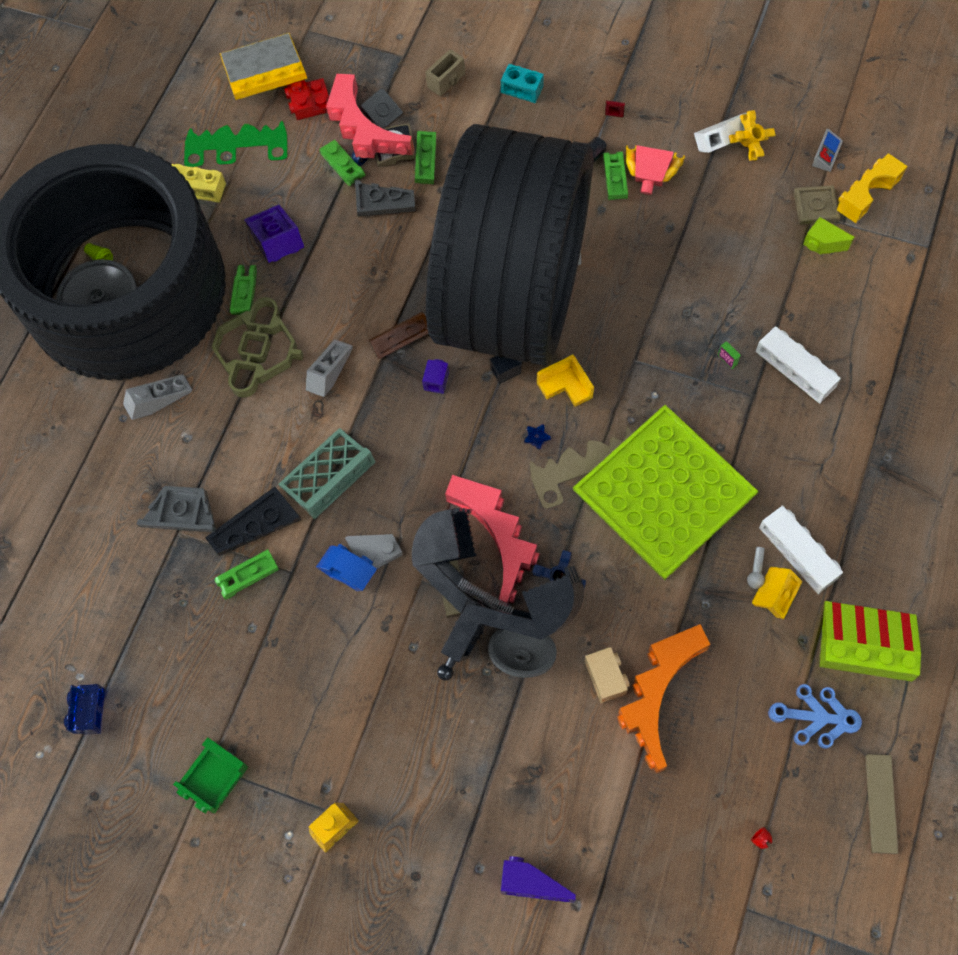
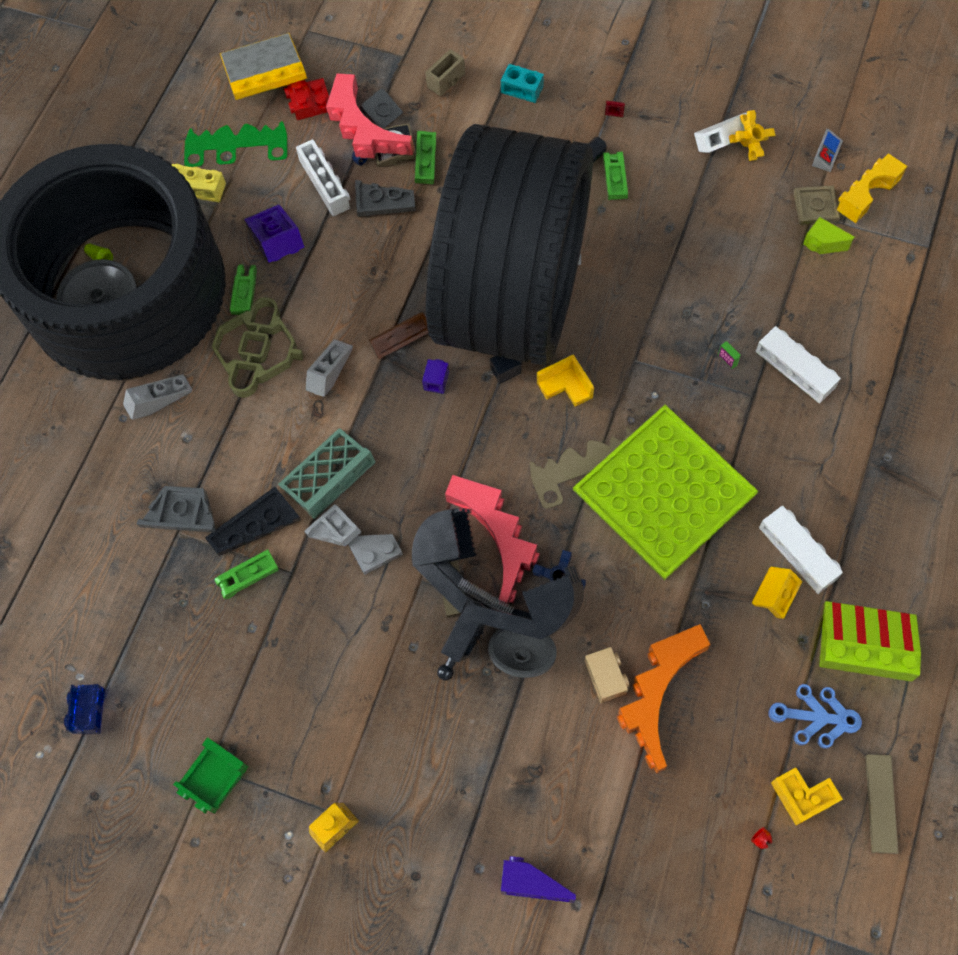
blue brick [316,544,377,591] -> none
bright green plate [319,139,365,186] -> none
clear blue plate [524,424,551,450] -> none
coral torso [626,145,685,195] -> none
light grey bar [747,547,765,589] -> none
none -> white brick [296,139,351,216]
none -> light grey wing [304,504,361,546]
none -> yellow panel [771,768,843,826]

